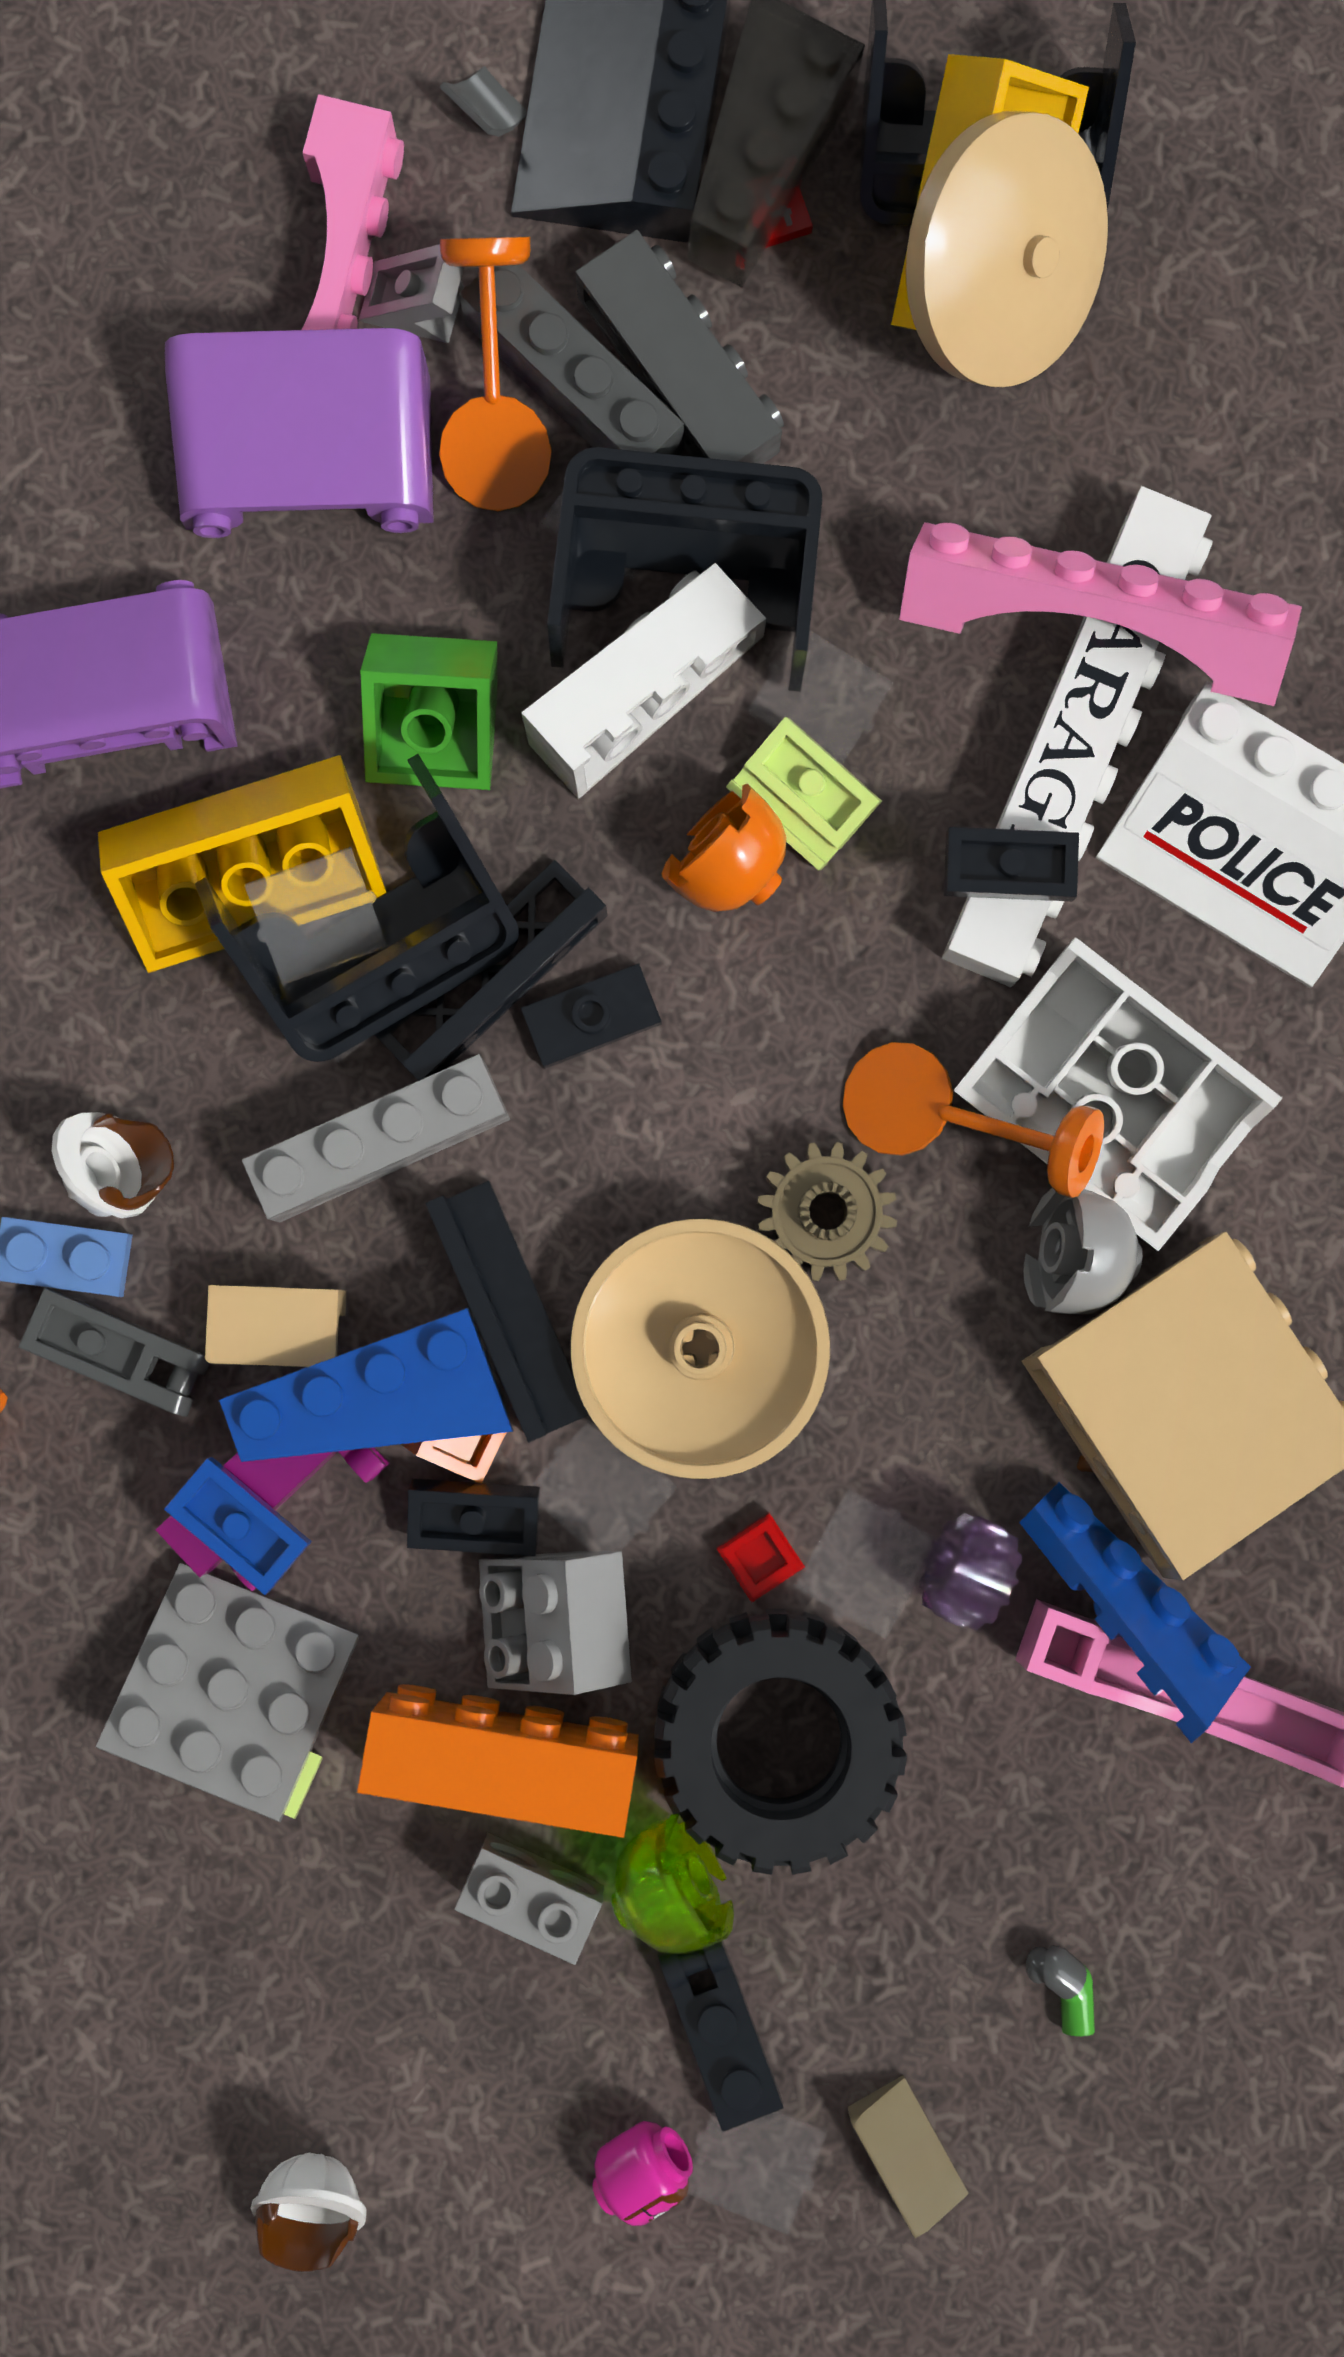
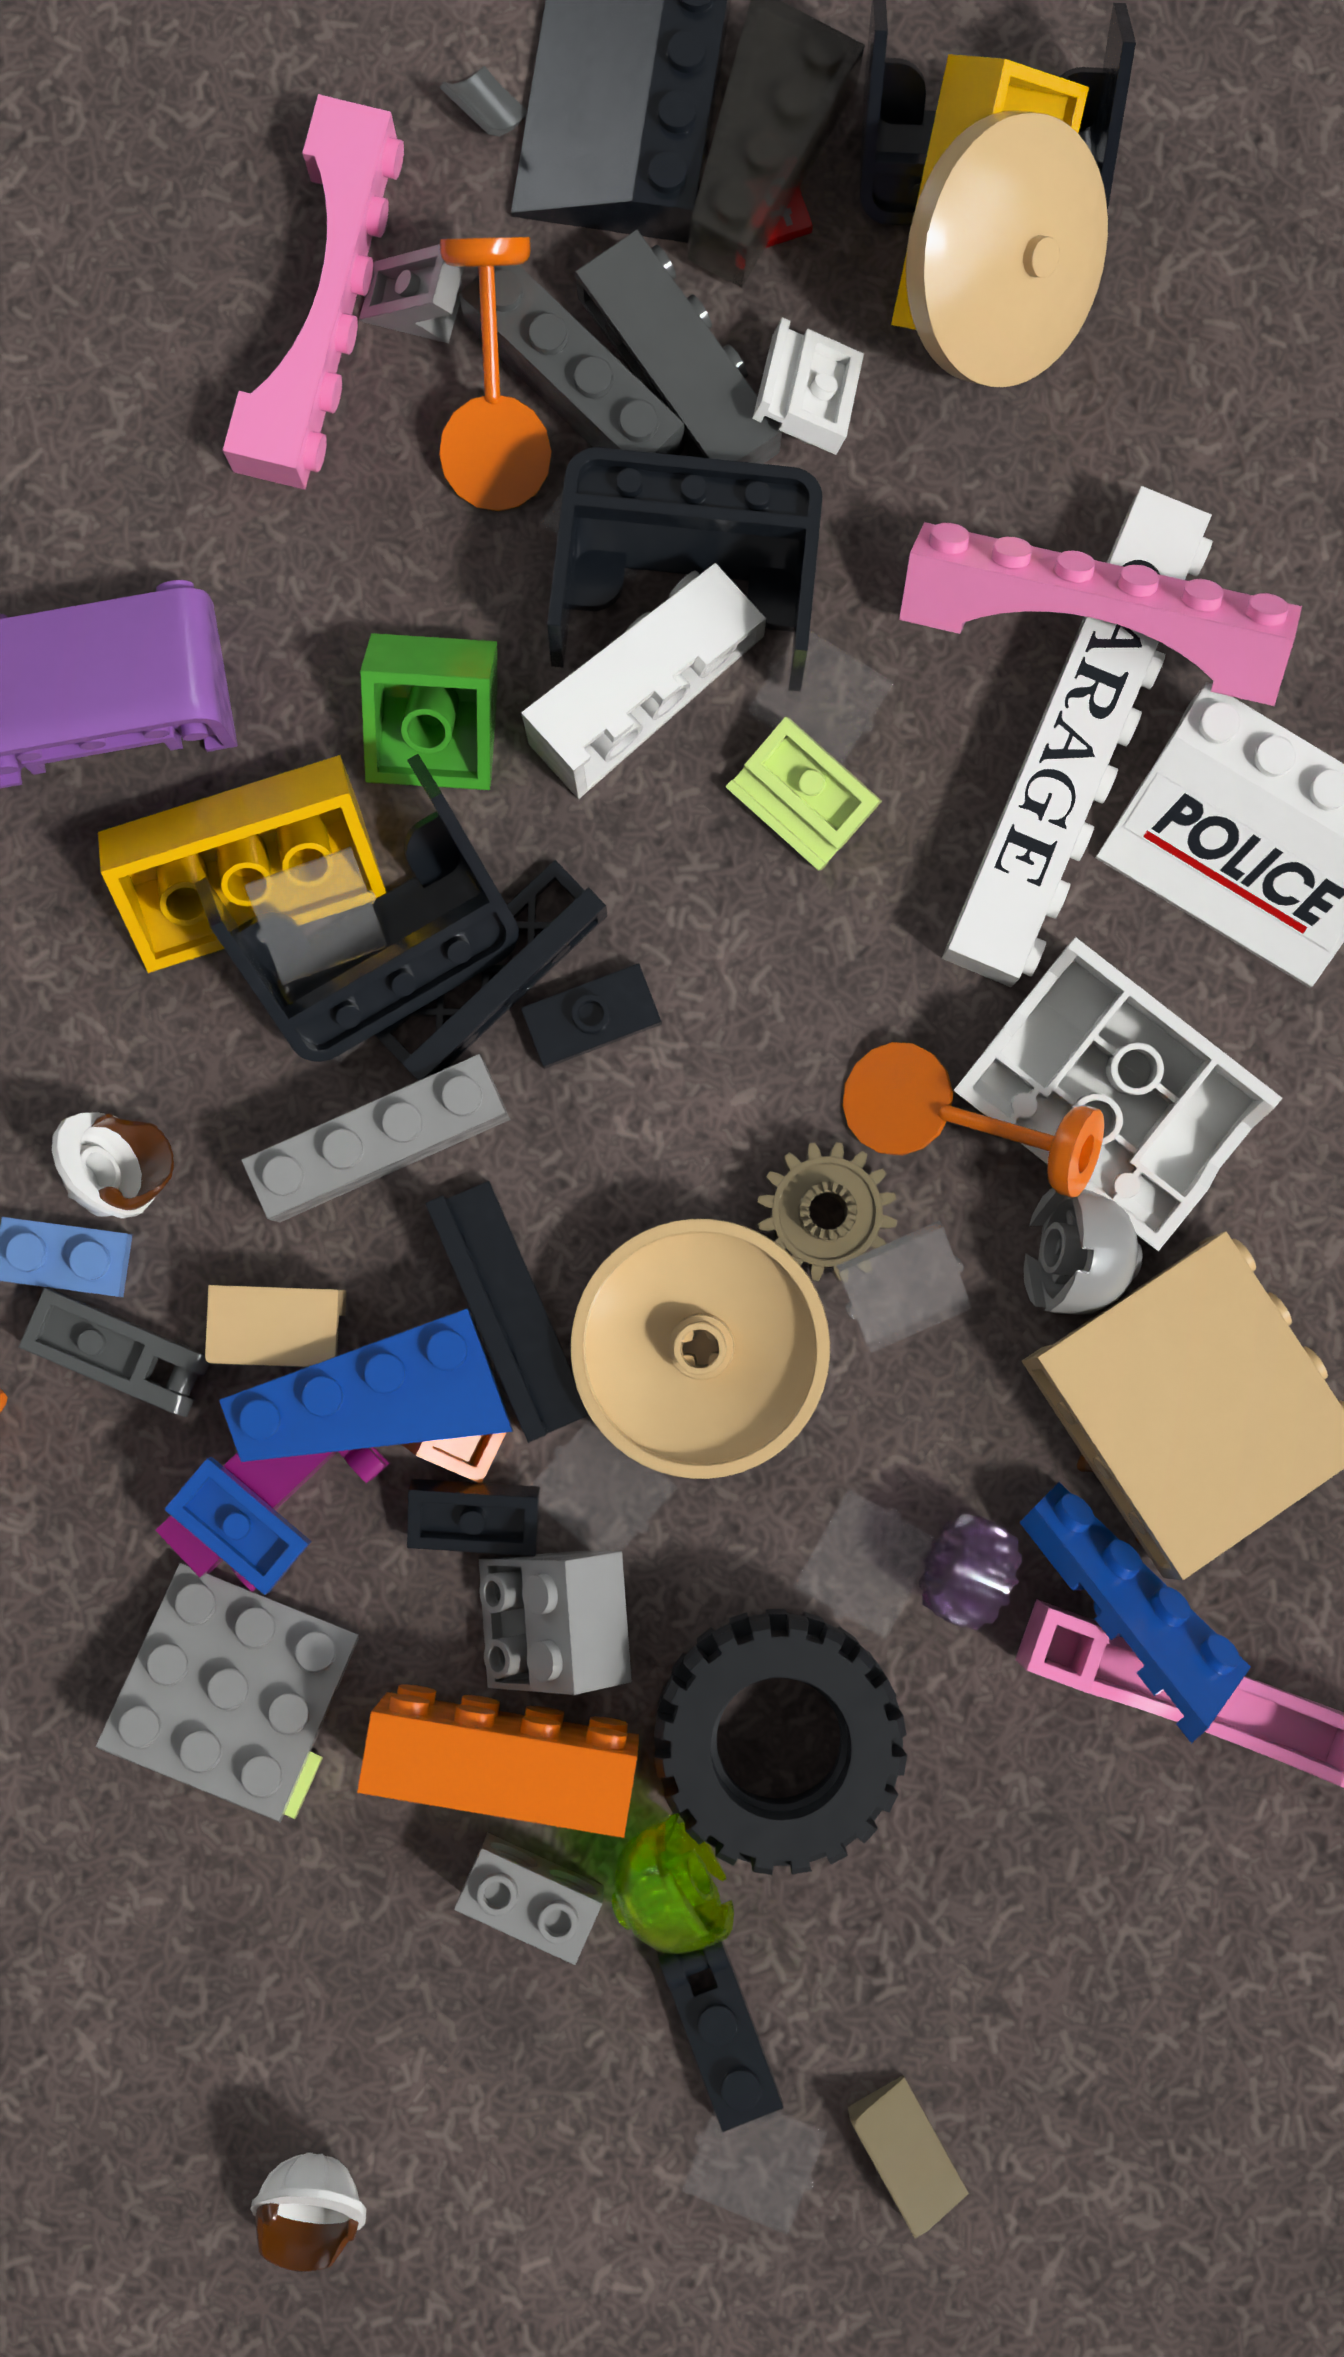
medium lavender windscreen [165,328,433,538] -> none
dark pink head [593,2121,693,2226] -> none
orange cylinder [661,784,787,912] -> none
red tile [716,1512,805,1603] -> none
black plate [944,827,1079,902] -> none
dark grey arm [1026,1945,1095,2036] -> none
none -> white plate [752,317,864,455]
none -> clear piece [836,1221,972,1353]

